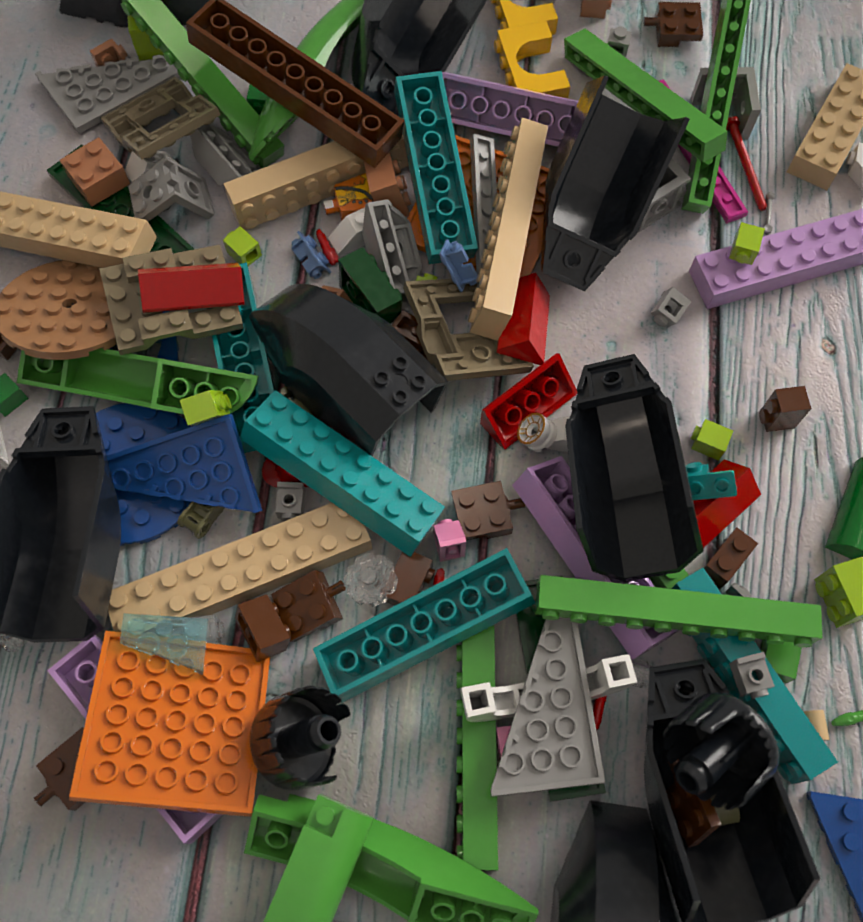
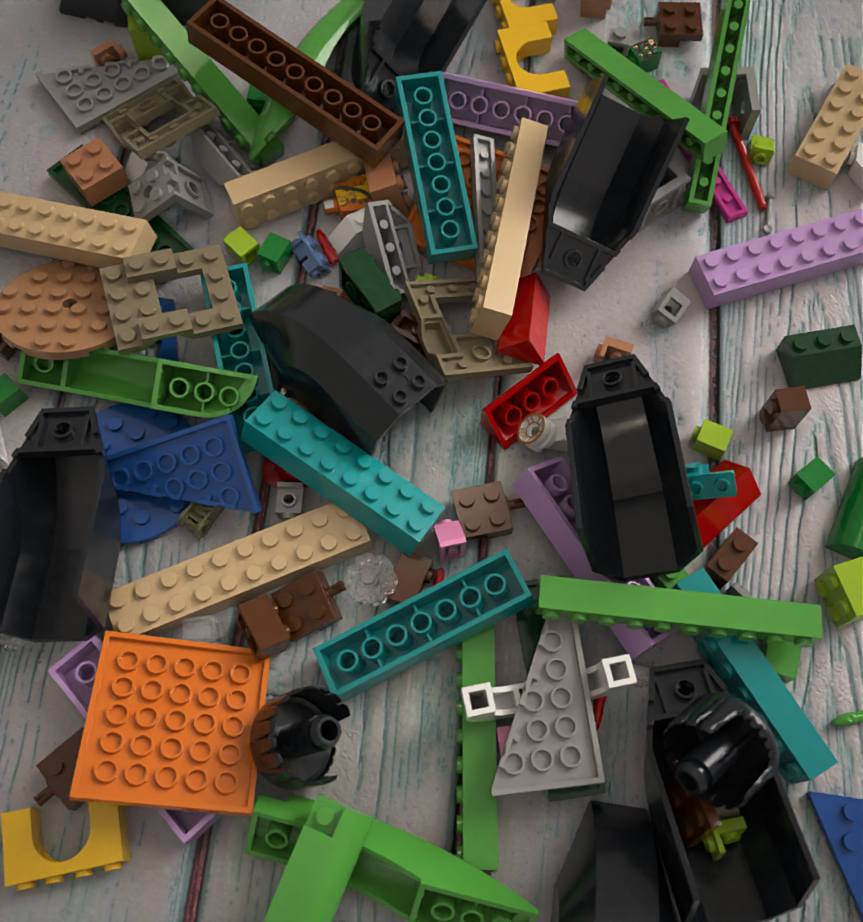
clear light blue wing [120,613,208,675] -> none
red slope [138,263,244,313] -> none
lime brick [179,390,232,426] -> none
medium blue hinge [439,239,478,292] -> none
lime brick [729,222,765,265] -> none
light grey brick [729,652,774,699] -> none
tan piece [803,710,830,741] -> none
none -> yellow arch [1,802,131,891]
none -> green brick [256,232,294,275]
none -> nougat bracket [594,336,634,362]
none -> brick [626,38,662,72]
none -> lime bracket [703,816,747,861]
none -> lime bracket [748,134,775,165]
none -> dark green slope [776,325,862,389]
none -> green brick [788,456,836,500]

